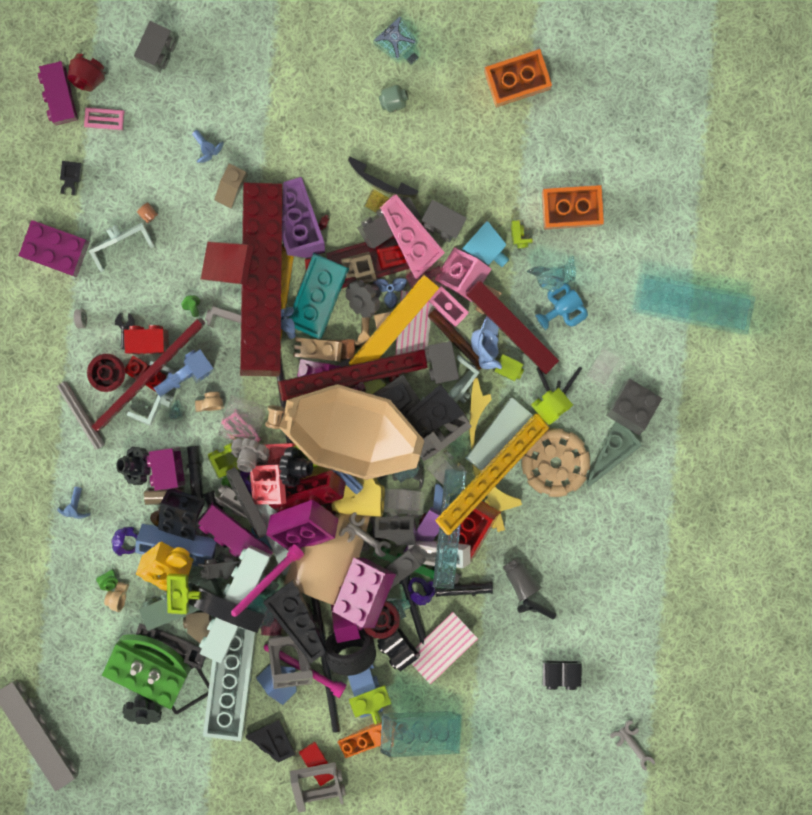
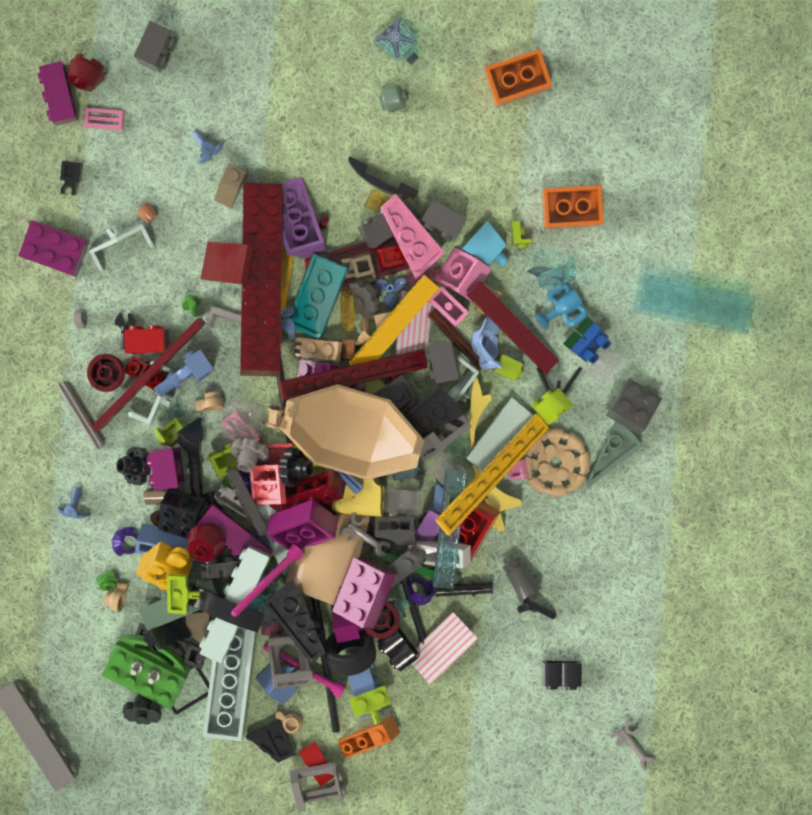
clear light blue brick [380,711,462,758] -> none
none -> black hinge [143,618,192,653]
none -> lime bracket [154,417,185,448]
none -> black slope [177,418,203,460]
none -> dark red cone [188,523,226,562]
none -> tan piece [275,710,303,734]
none -> clear yellow plate [341,288,356,331]
none -> bright pink tile [508,459,529,481]
none -> blue hips [563,316,612,364]

